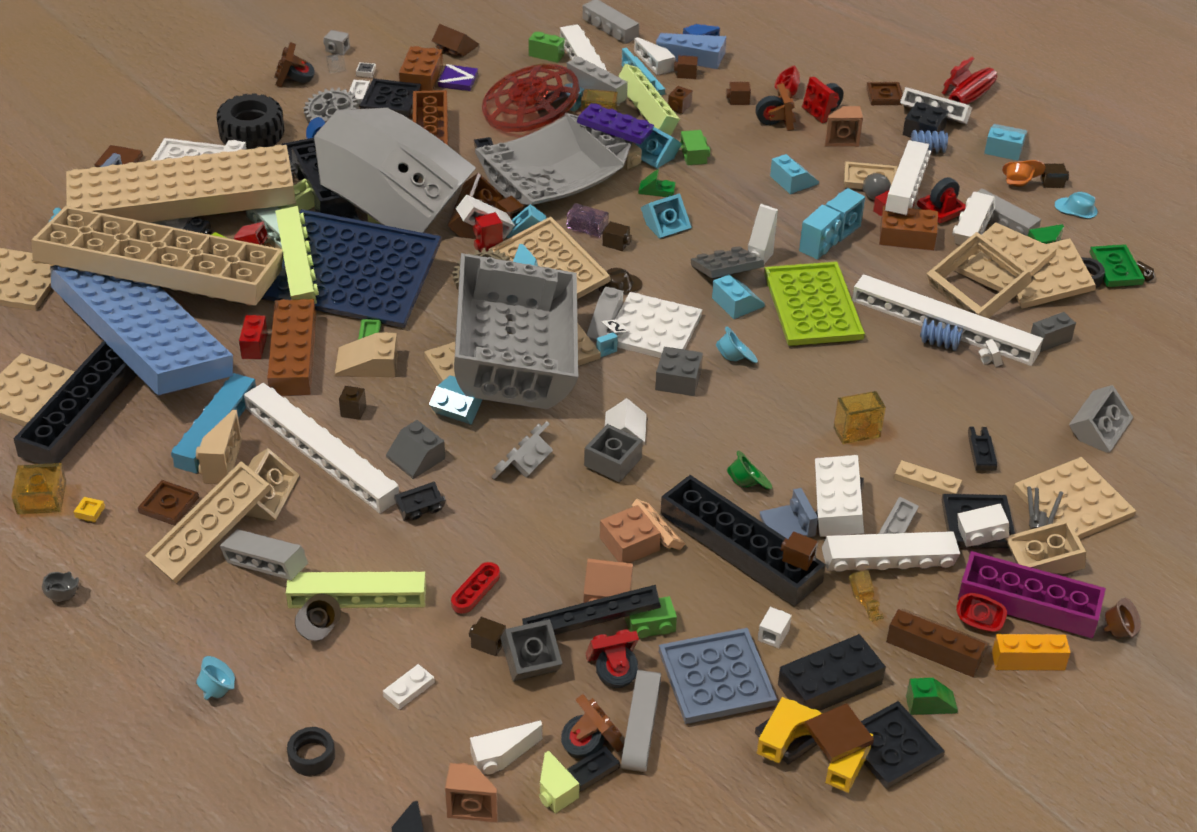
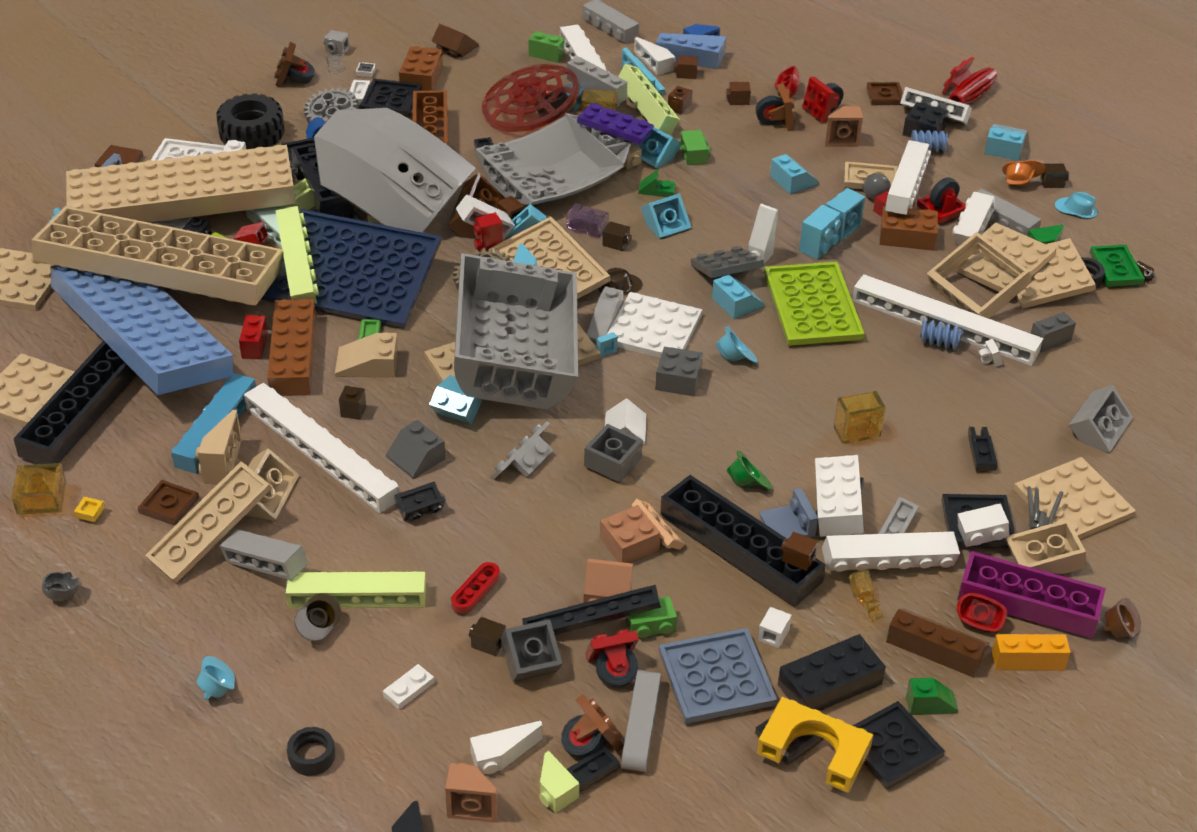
dark purple tile [438,64,478,91] -> none
white sticker [601,320,630,333] -> none
reddish brown tile [804,703,874,763] -> none
tan plate [894,460,962,495] -> none

